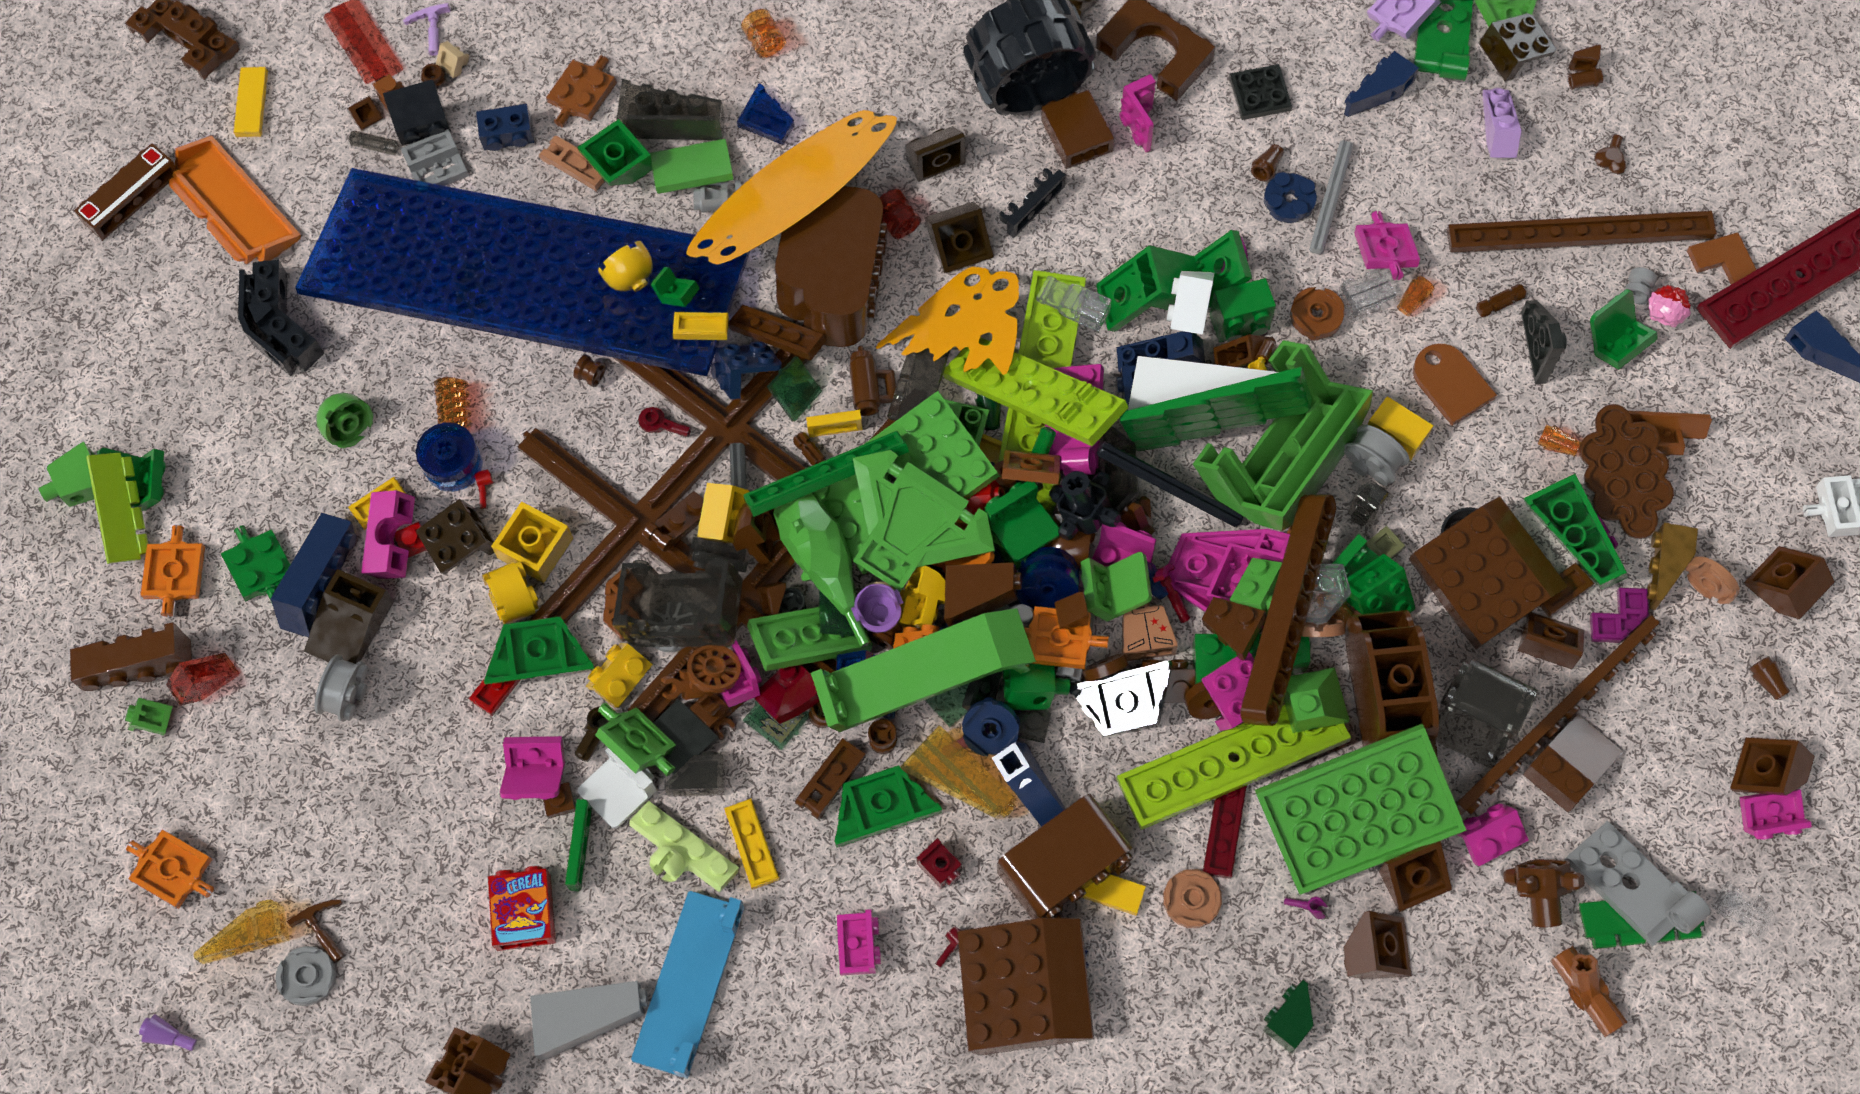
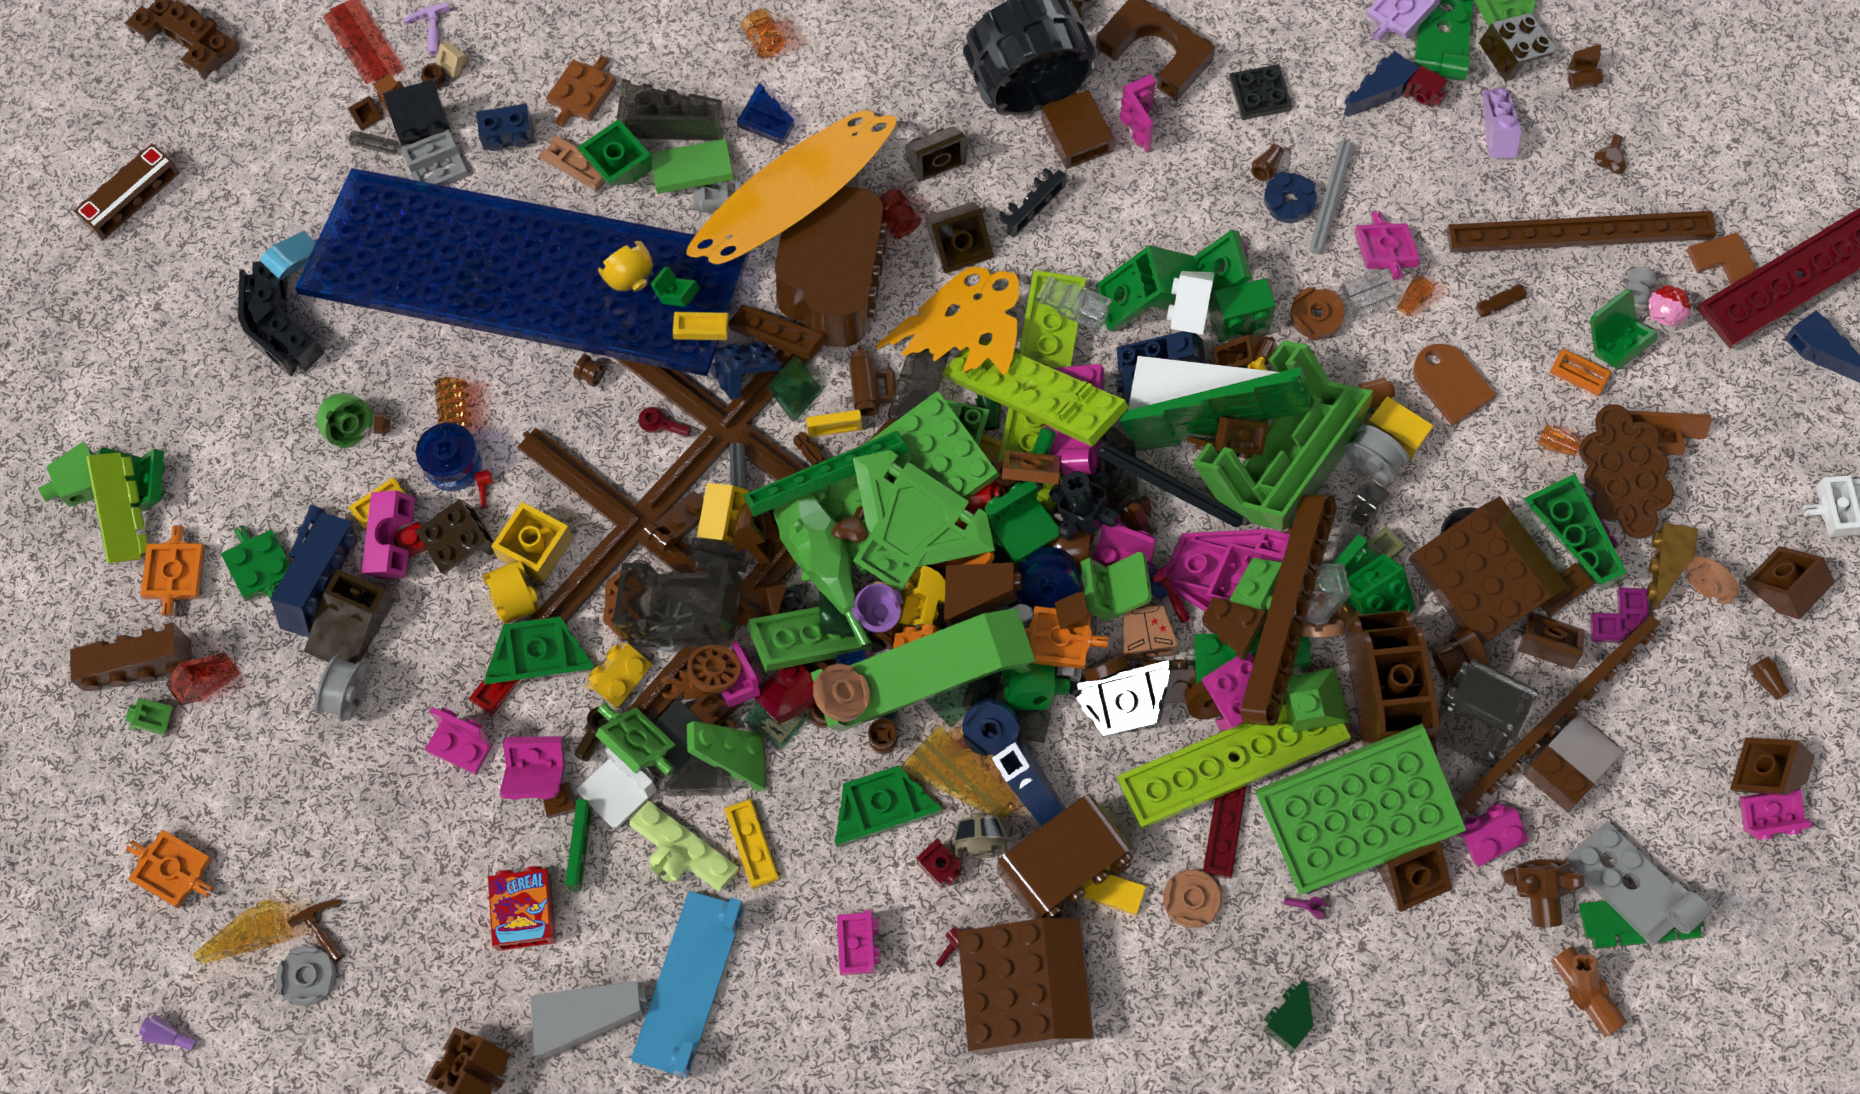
orange slope [169,135,301,264] -> none
yellow tile [233,67,268,137] -> none
reddish brown plate [795,738,866,820] -> none
reddish brown slope [1344,911,1412,979] -> none
pearl dark grey plate [1521,300,1567,384] -> none
none -> medium azure beam [260,231,324,280]
none -> dark blue pin [288,505,326,559]
none -> reddish brown plate [373,410,391,437]
none -> dark pink bracket [425,707,493,775]
none -> bright green wing [687,721,765,791]
none -> nougat tile [813,664,870,722]
none -> reddish brown rock [831,506,868,543]
none -> dark tan cone [952,812,1010,859]
none -> reddish brown bracket [1187,416,1269,459]
none -> dark orange brick [1358,377,1395,409]
none -> dark red brick [1403,65,1448,108]
none -> reddish brown piece [1432,628,1490,684]
none -> orange tile [1549,348,1612,396]

